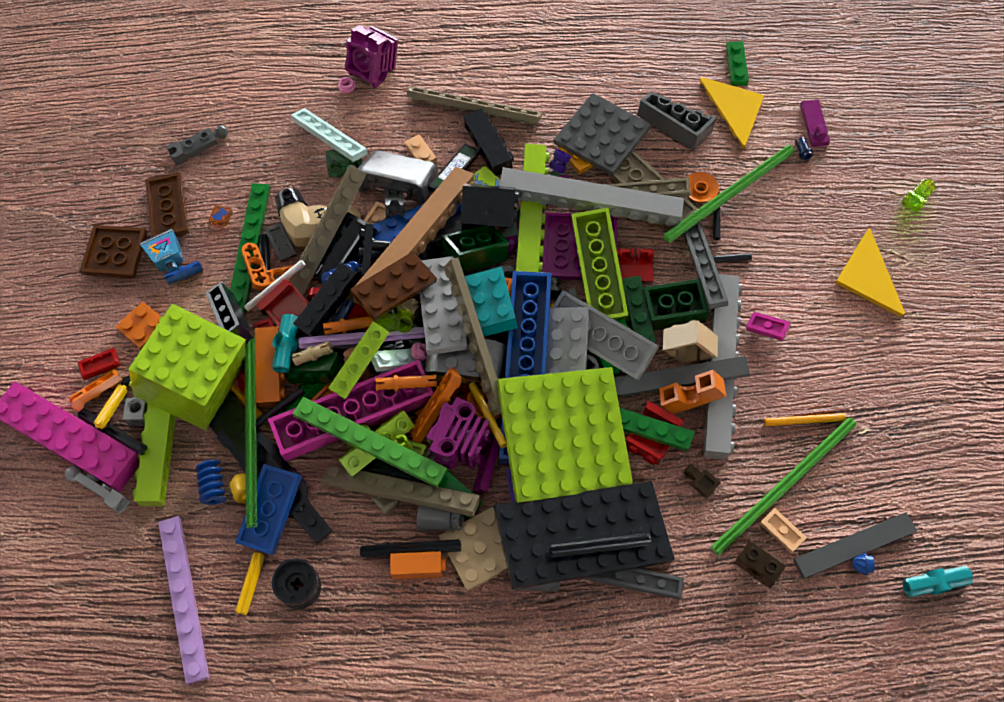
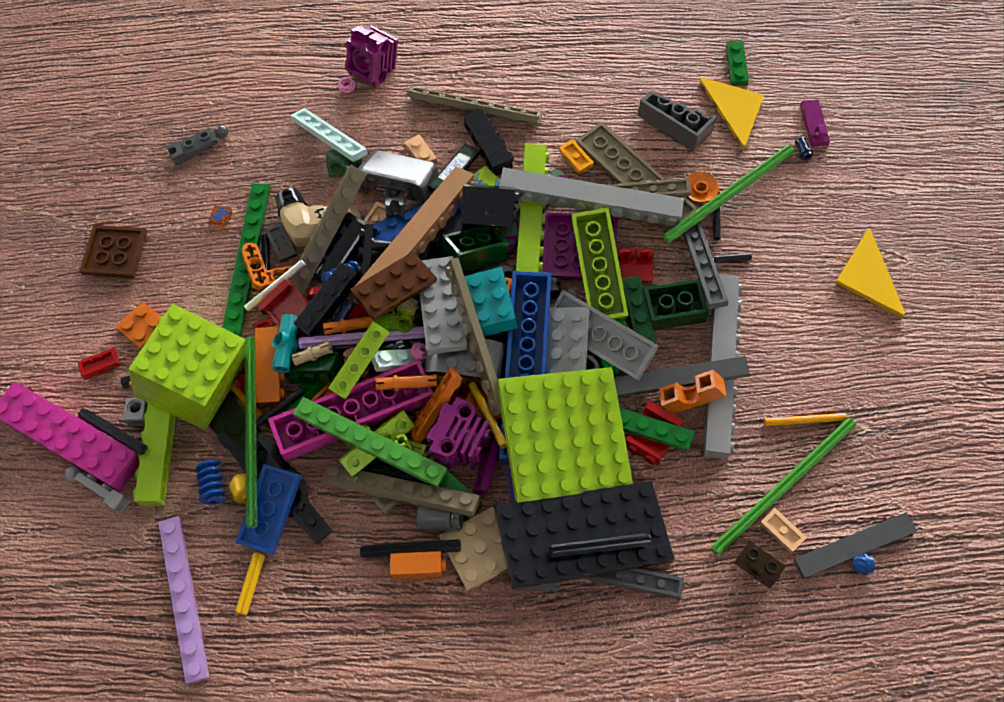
orange plate [69,368,122,411] -> none
yellow axle [94,384,128,429] -> none
dark azure torso [140,229,183,273] -> none
reddish brown plate [145,172,189,238] -> none
blue pin [164,260,203,285] -> none
black brick [206,281,254,344] -> none
black wheel [272,559,322,609] -> none
dark purple wheel [548,149,571,173] -> none
dark grey plate [554,93,651,176] -> none
tan piece [663,320,718,365] -> none
dark brown plate [683,464,721,499] -> none
dark pink plate [746,312,791,341] -> none
clear neon green piece [901,179,937,213] -> none
teal piece [903,565,973,598] -> none

